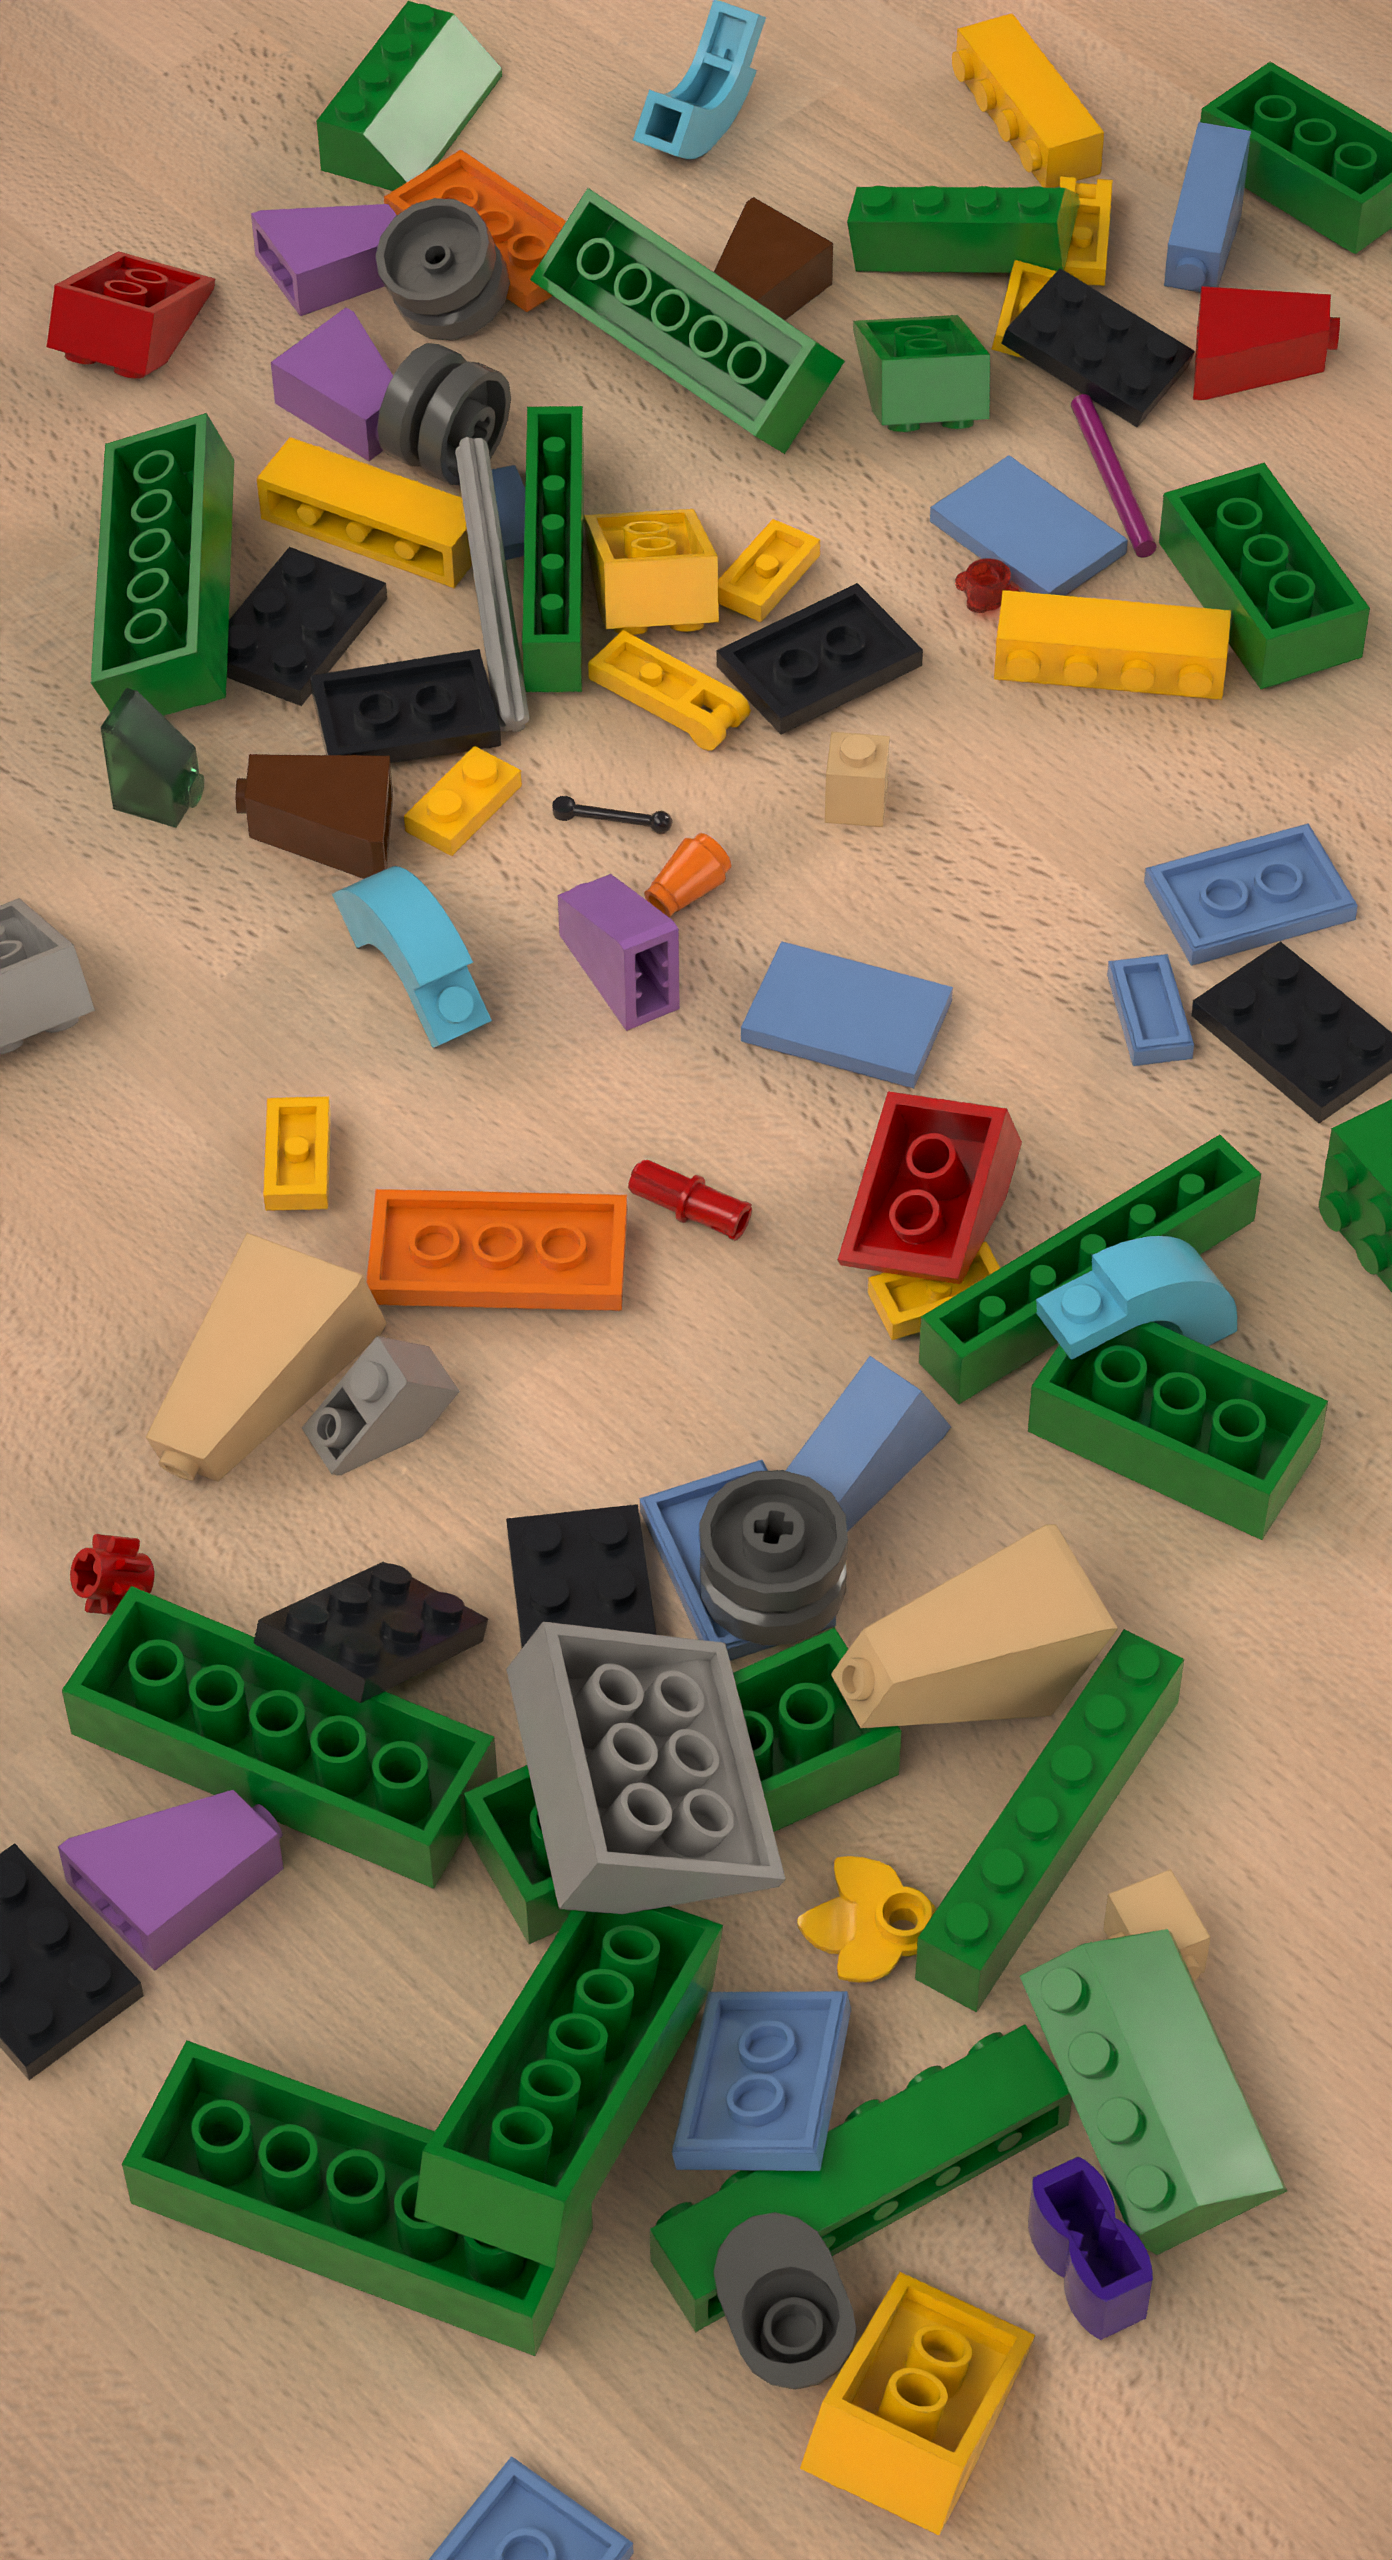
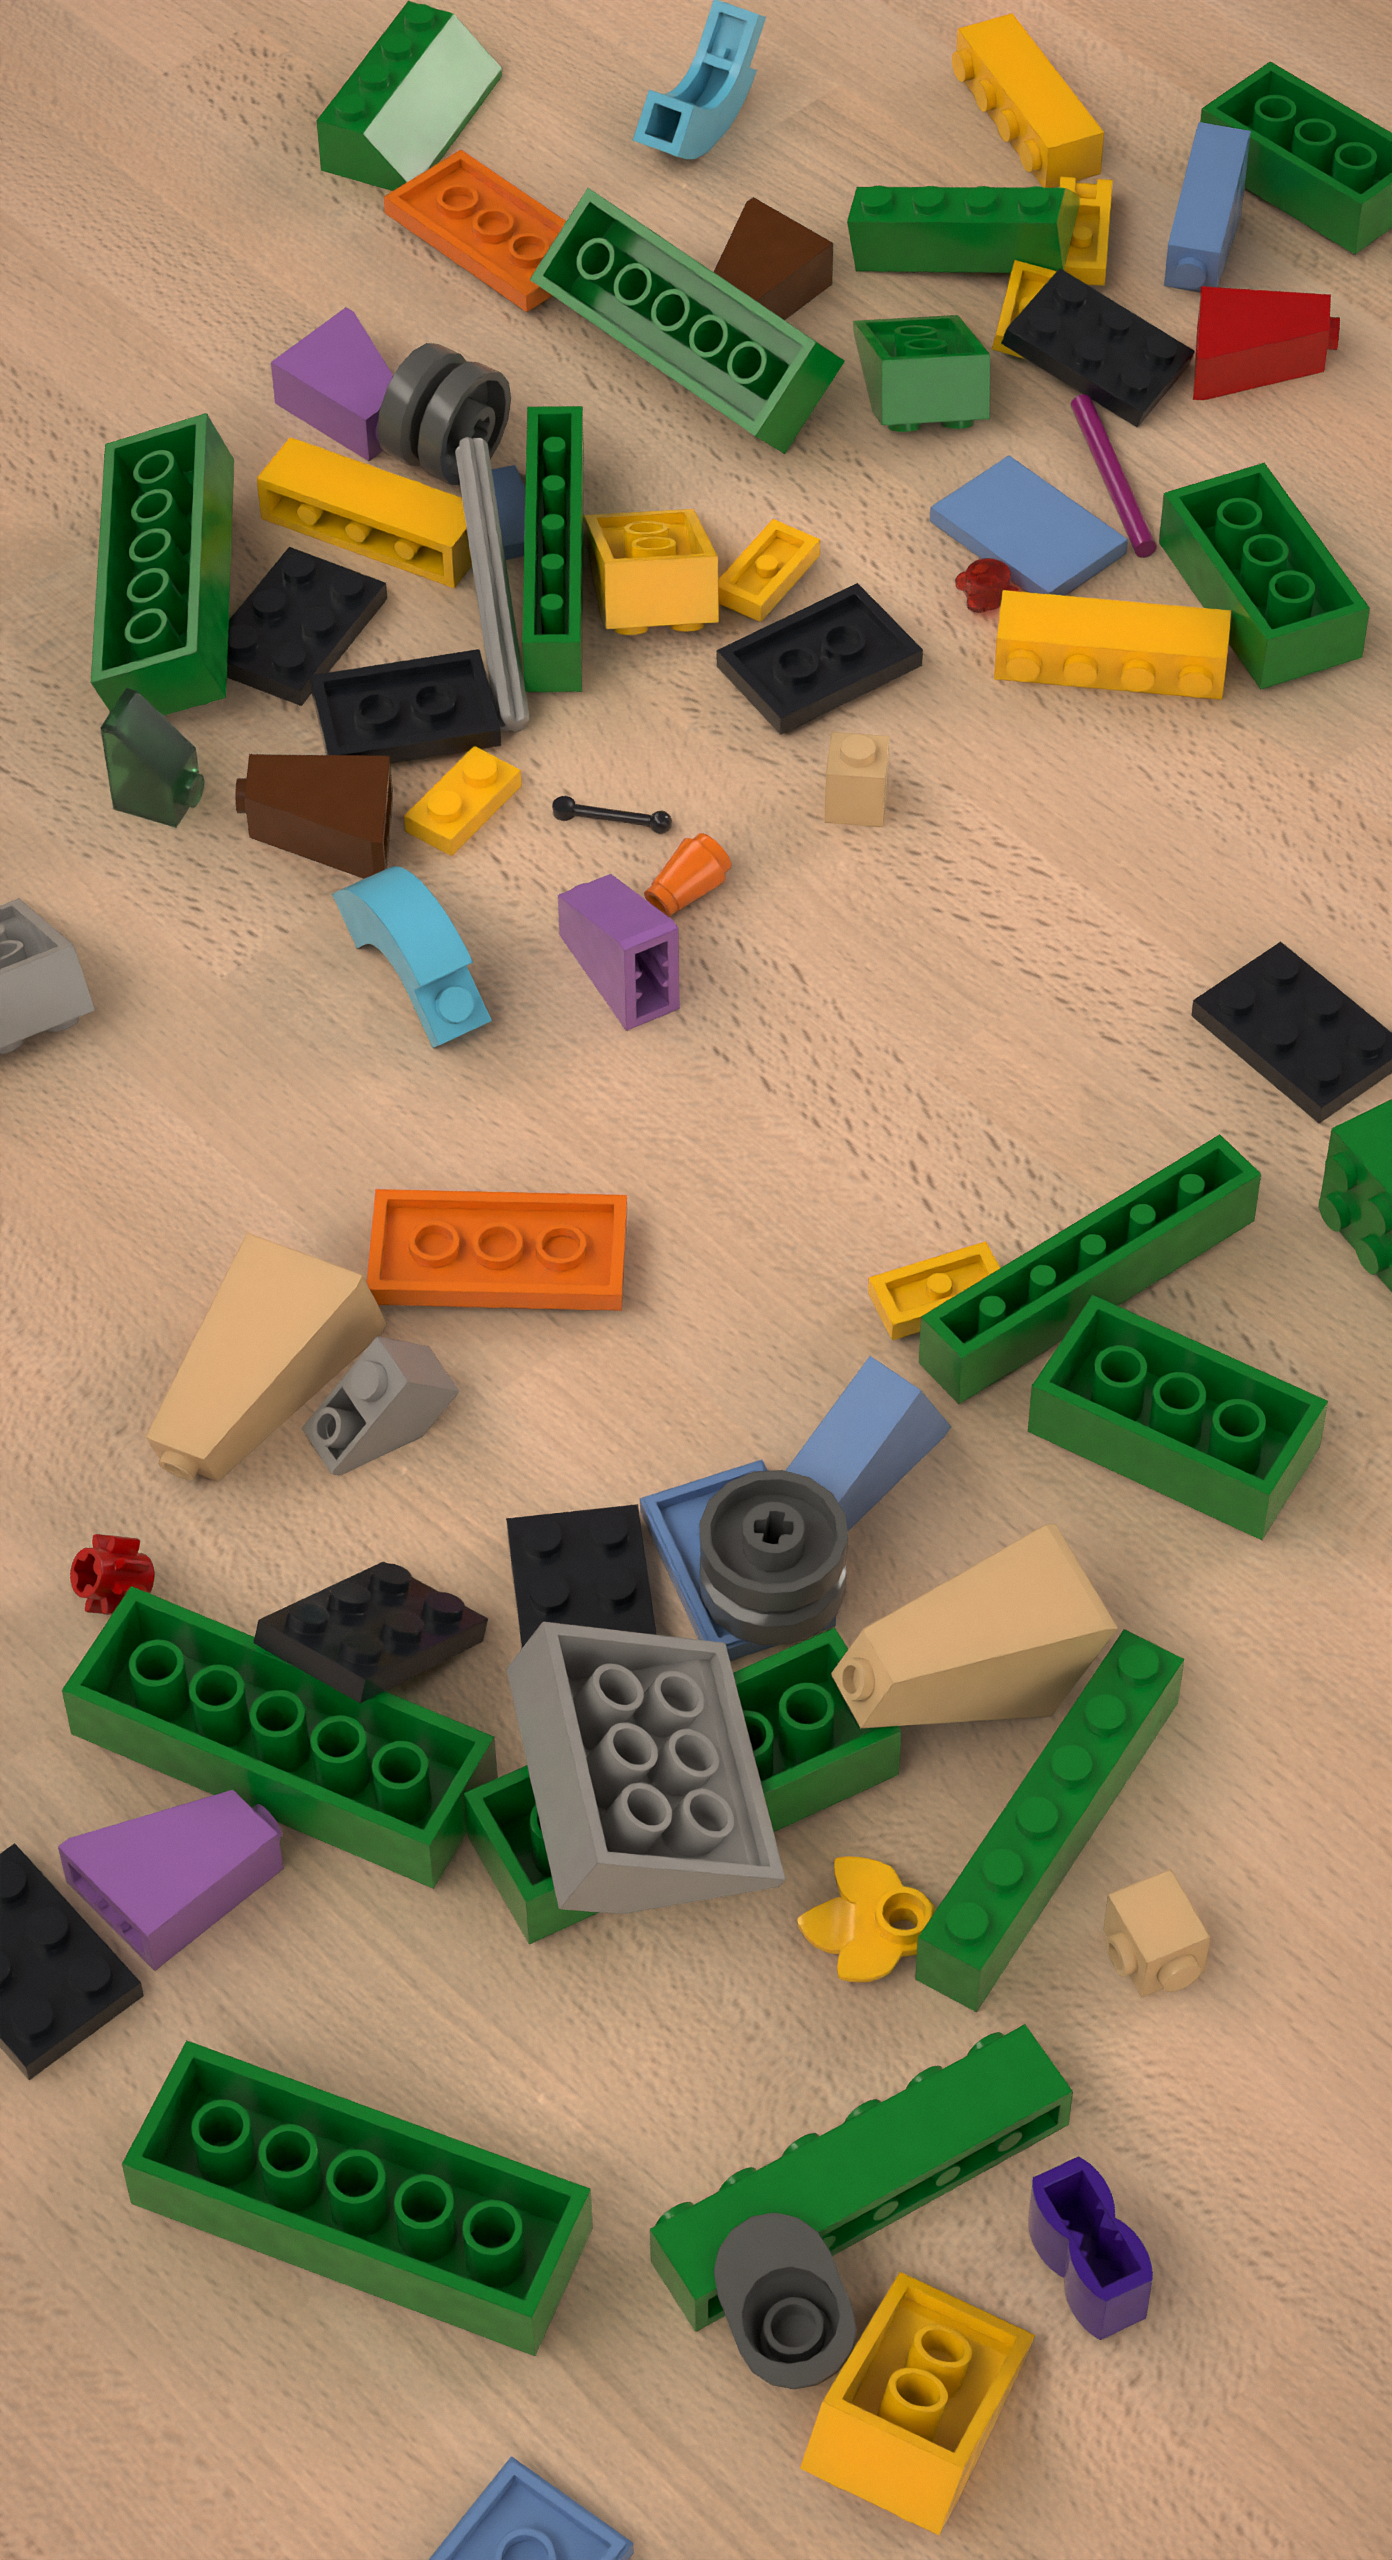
red slope [46,251,216,379] -> none
medium lavender slope [251,204,397,316] -> none
yellow plate [263,1096,331,1211] -> none
dark grey wheel [375,198,510,340] -> none
green brick [414,1906,723,2269] -> none
yellow plate [588,630,751,751] -> none
red axle [628,1160,752,1241] -> none
medium blue tile [672,1991,851,2171] -> none
medium blue tile [741,941,953,1089] -> none
red slope [837,1091,1022,1285] -> none
green slope [1020,1929,1287,2255] -> none
medium azure arch [1036,1236,1237,1360] -> none
medium blue tile [1107,954,1194,1066] -> none
medium blue tile [1144,823,1358,966] -> none

